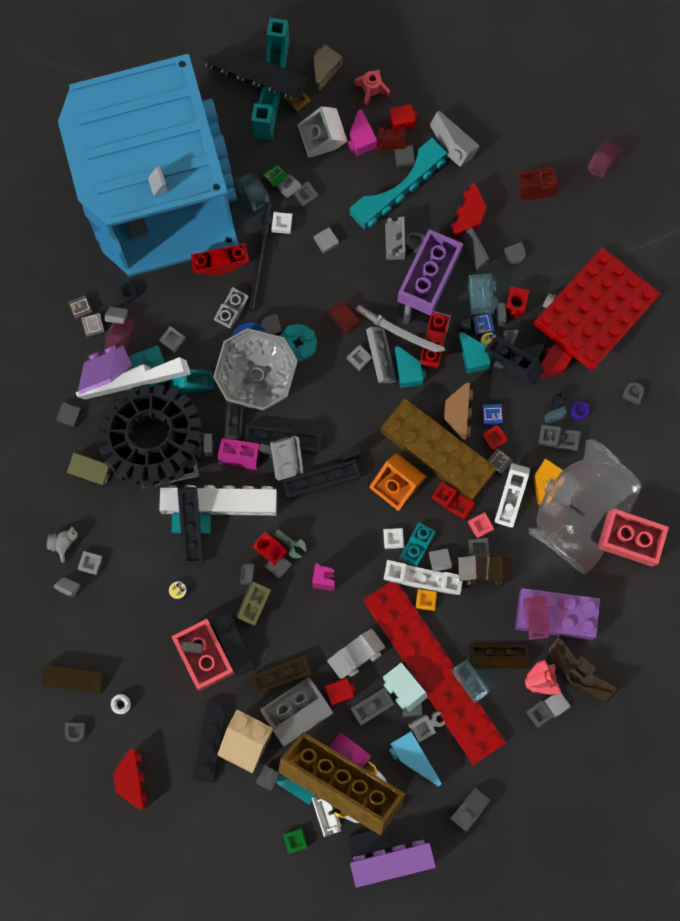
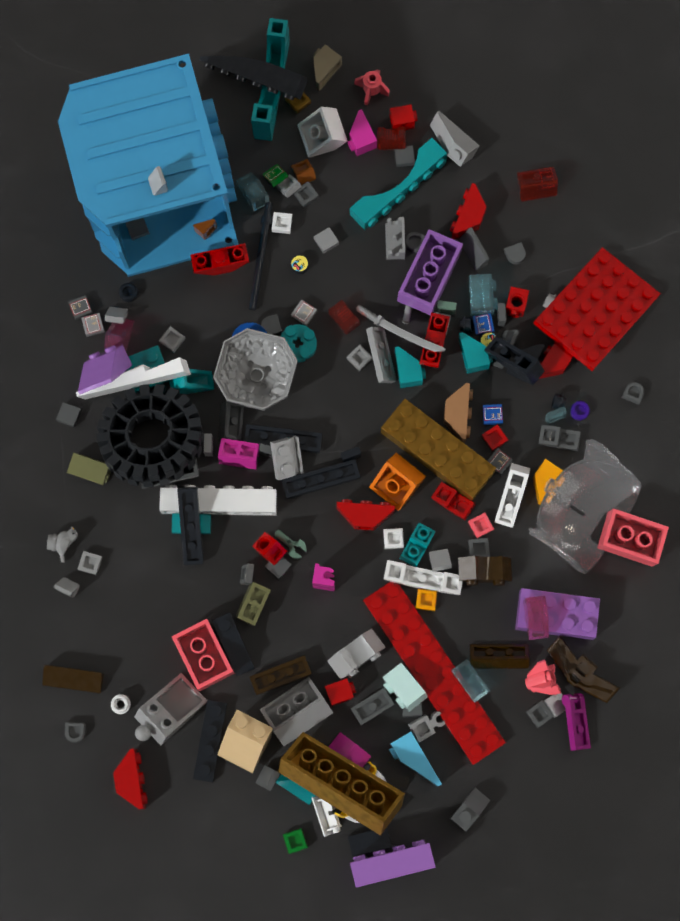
tile [168,581,188,601] -> none
dark grey tile [181,642,204,654] -> none
light grey slope [214,287,250,329] -> none
clear pink slope [586,140,622,178] -> none
none -> light grey slope [134,673,207,745]
none -> dark orange slope [193,219,217,240]
none -> tile [290,255,309,274]
none -> dark orange slope [291,159,316,185]
none -> light grey tile [291,300,317,326]
none -> red slope [337,499,395,531]
none -> sand green tile [436,300,457,315]
none -> magenta plate [562,693,591,751]

